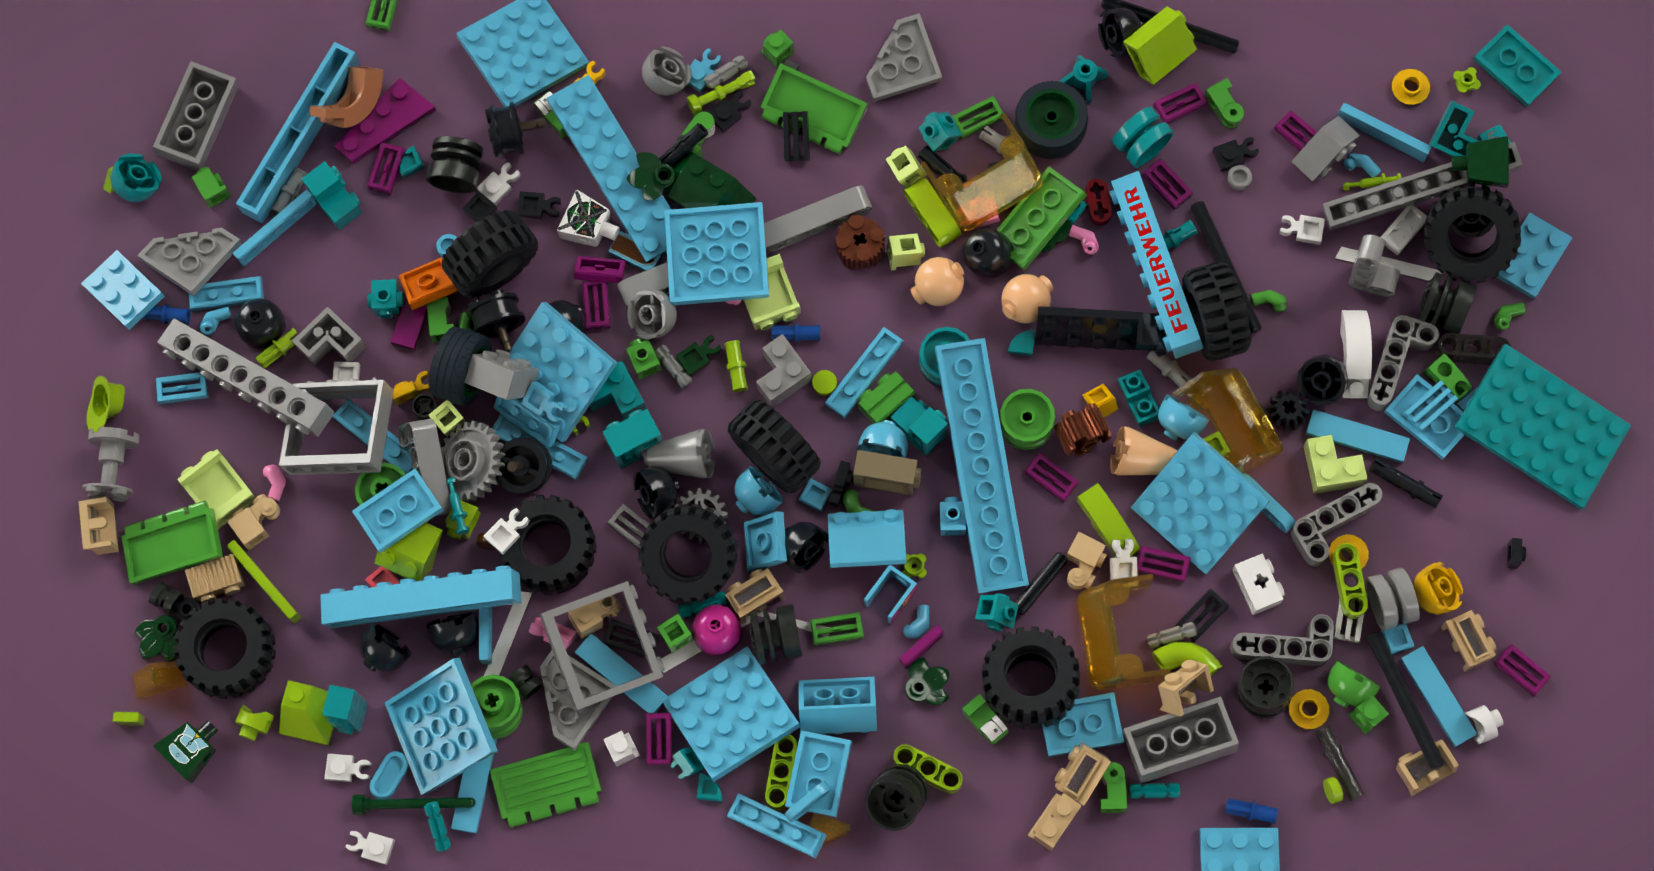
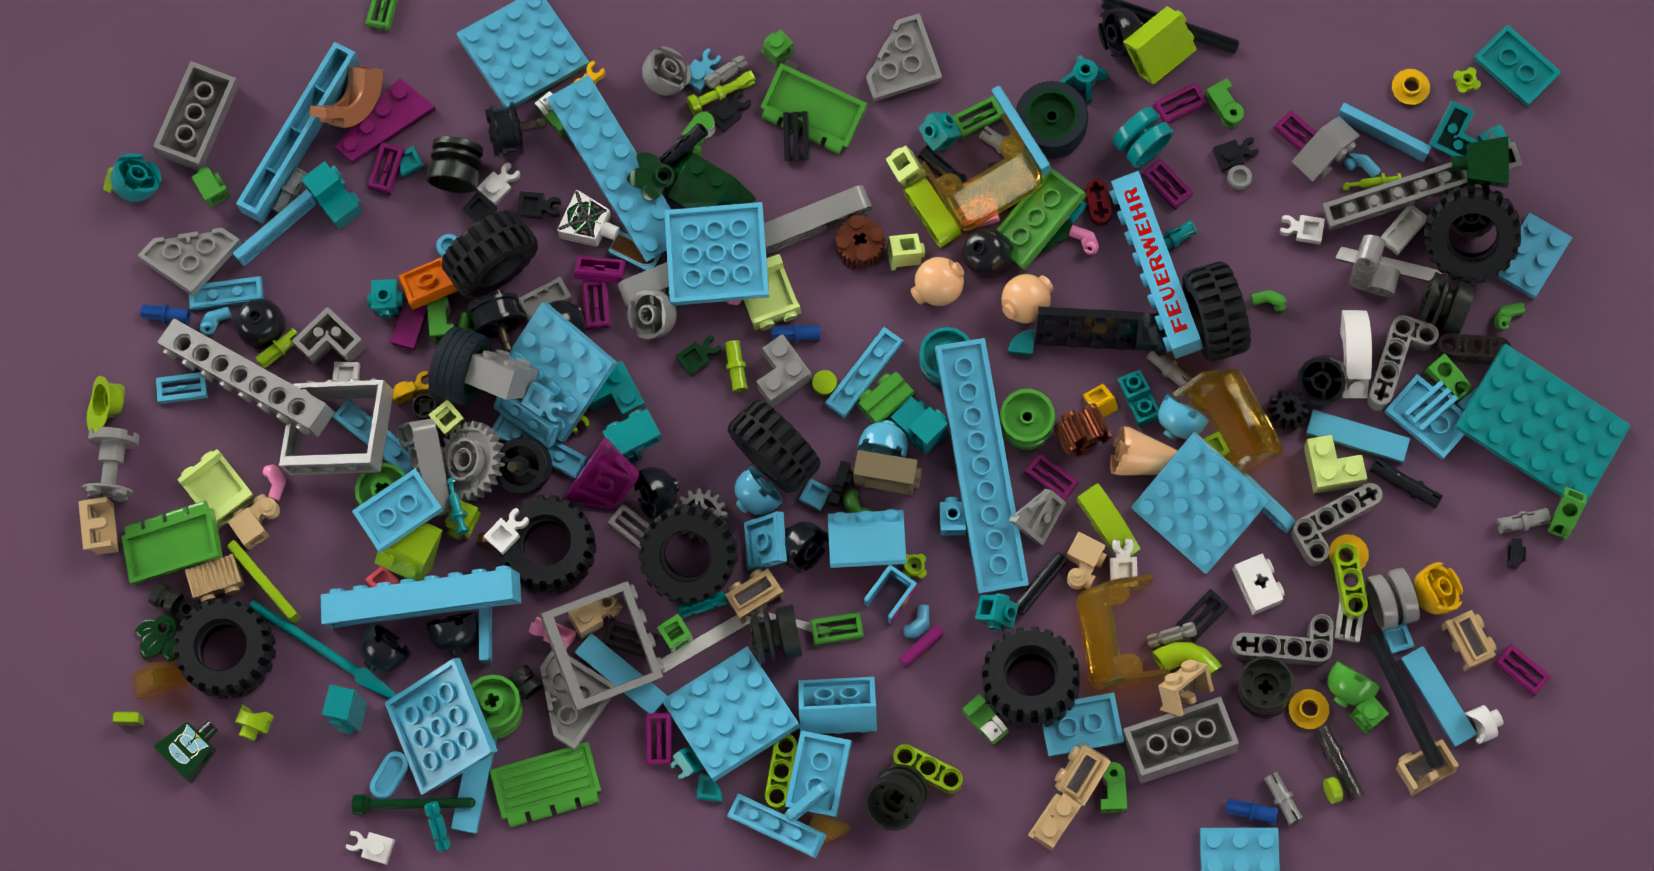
medium azure plate [81,250,165,330] -> none
lime slope [279,680,334,746] -> none
white plate [324,754,372,782] -> none
white sticker [484,592,532,676] -> none
white brick [603,731,640,767] -> none
bright green brick [626,338,662,380] -> none
light grey cone [644,429,715,479] -> none
light grey axle [655,345,692,388] -> none
dark pink cylinder [692,604,742,656] -> none
dark green plate [904,658,949,705] -> none
teal axle [1129,783,1180,799] -> none
magenta tile [1137,546,1190,582] -> none
black axle [1191,201,1261,334] -> none
none -> teal piece [249,600,397,698]
none -> light grey plate [518,277,572,321]
none -> magenta wing [562,437,639,510]
none -> medium azure tile [991,85,1051,176]
none -> light grey wing [1009,489,1066,546]
none -> light grey pin [1263,772,1303,825]
none -> light grey pin [1497,508,1551,534]
none -> bright green leg [1547,486,1587,540]

